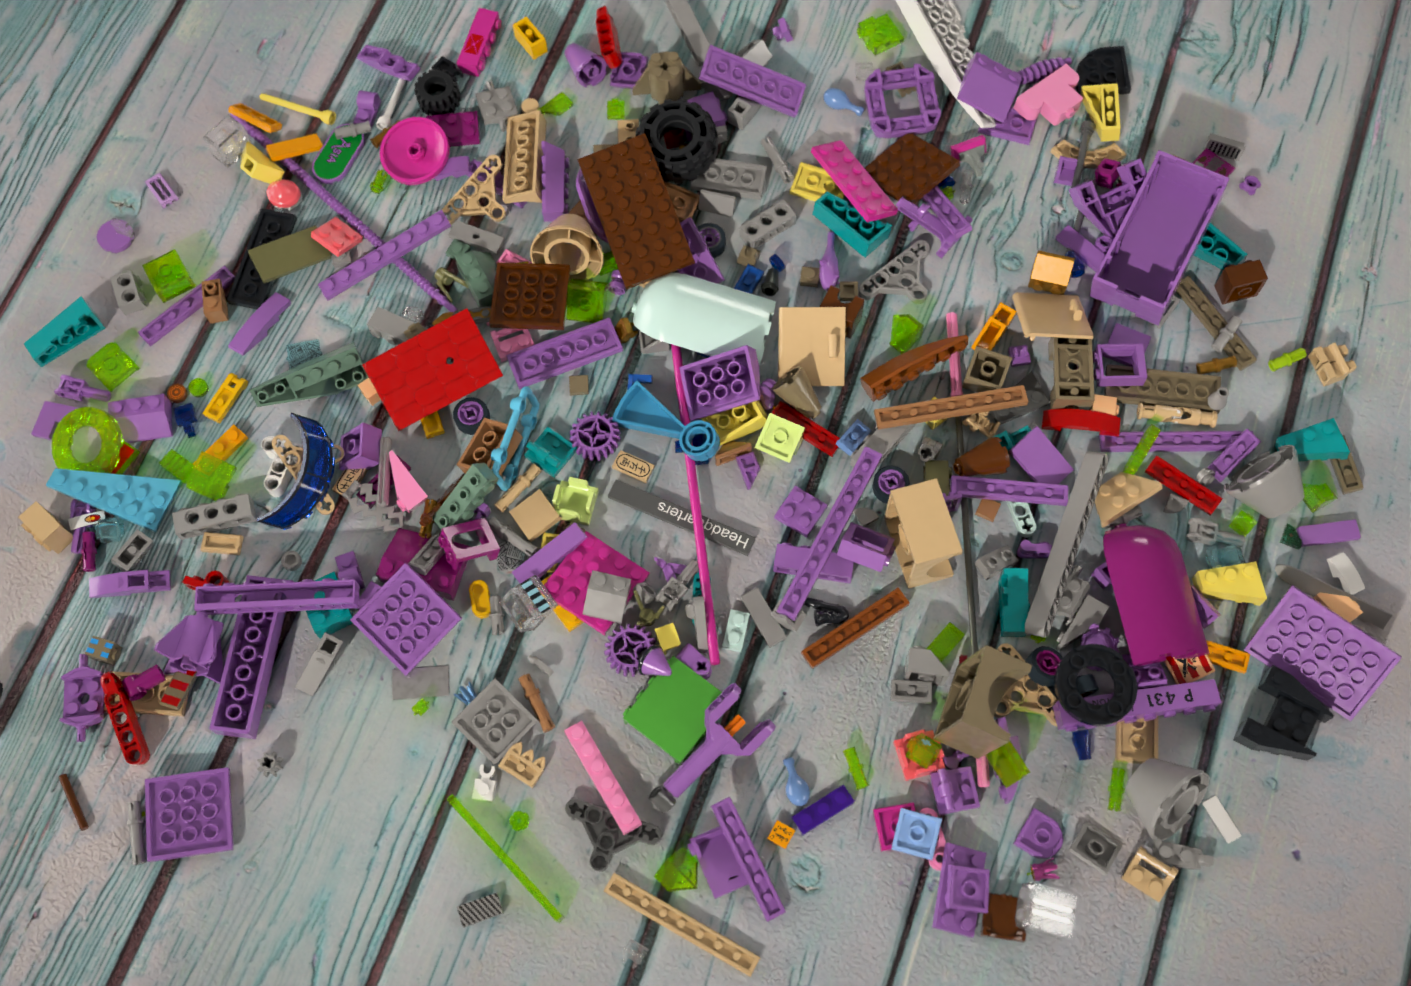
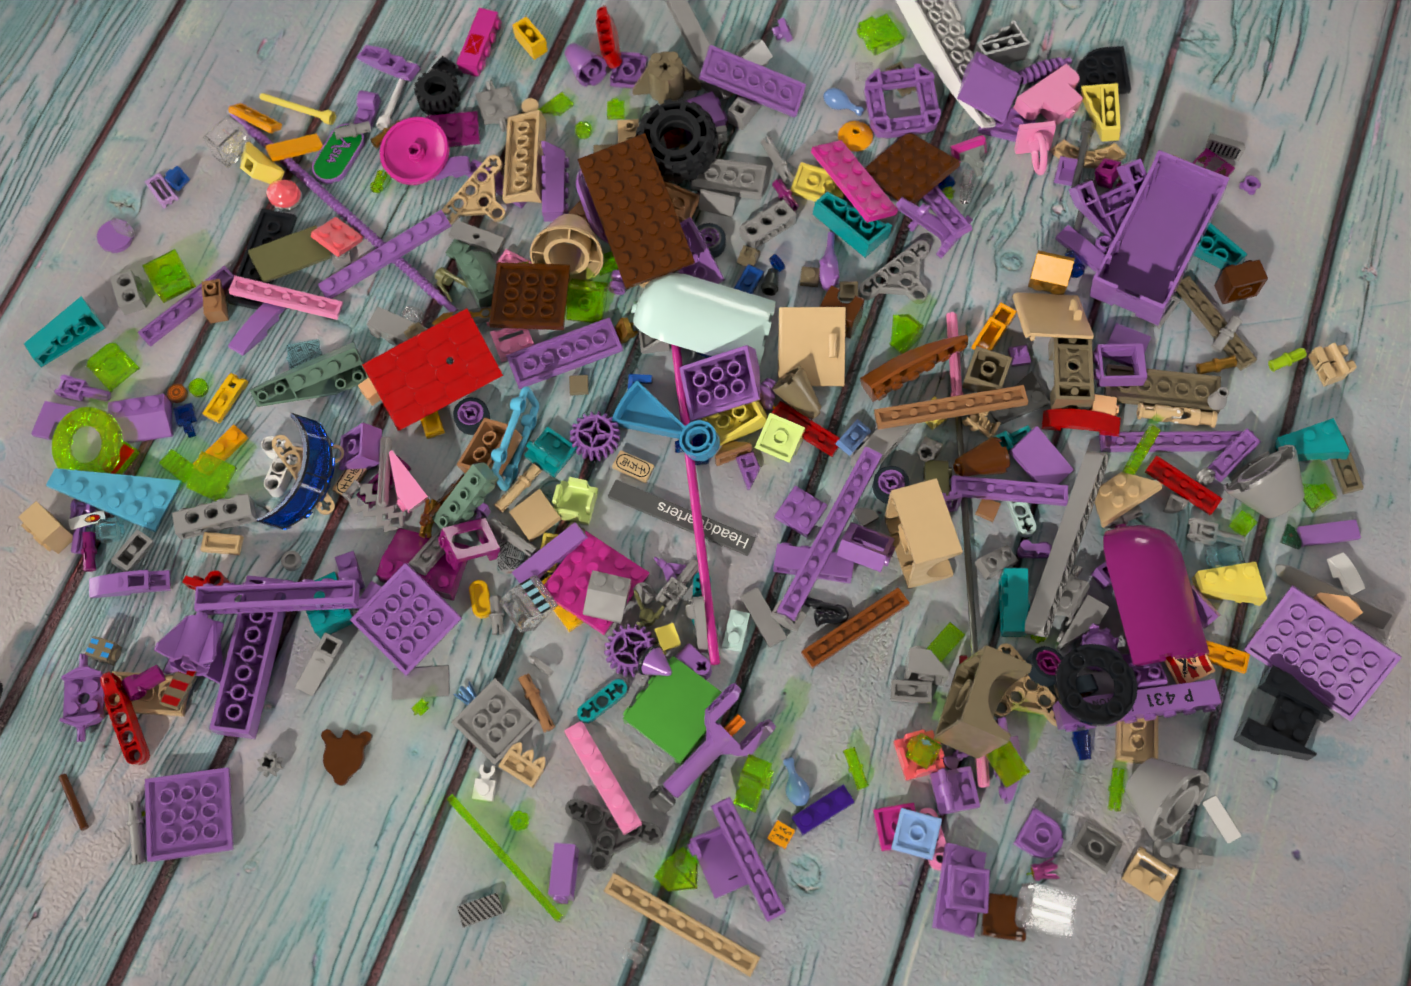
none -> blue tile [165,166,190,192]
none -> bright pink plate [229,276,343,320]
none -> reddish brown tile [321,729,372,786]
none -> medium lavender window [548,843,579,904]
none -> clear neon green tile [575,121,592,139]
none -> teal beam [577,679,628,724]
none -> clear neon green wedge [733,754,774,813]
none -> magenta pin [772,178,799,211]
none -> light orange dish [838,121,873,152]
none -> dark grey wedge [973,21,1030,65]
none -> bright pink tile [1014,121,1056,176]

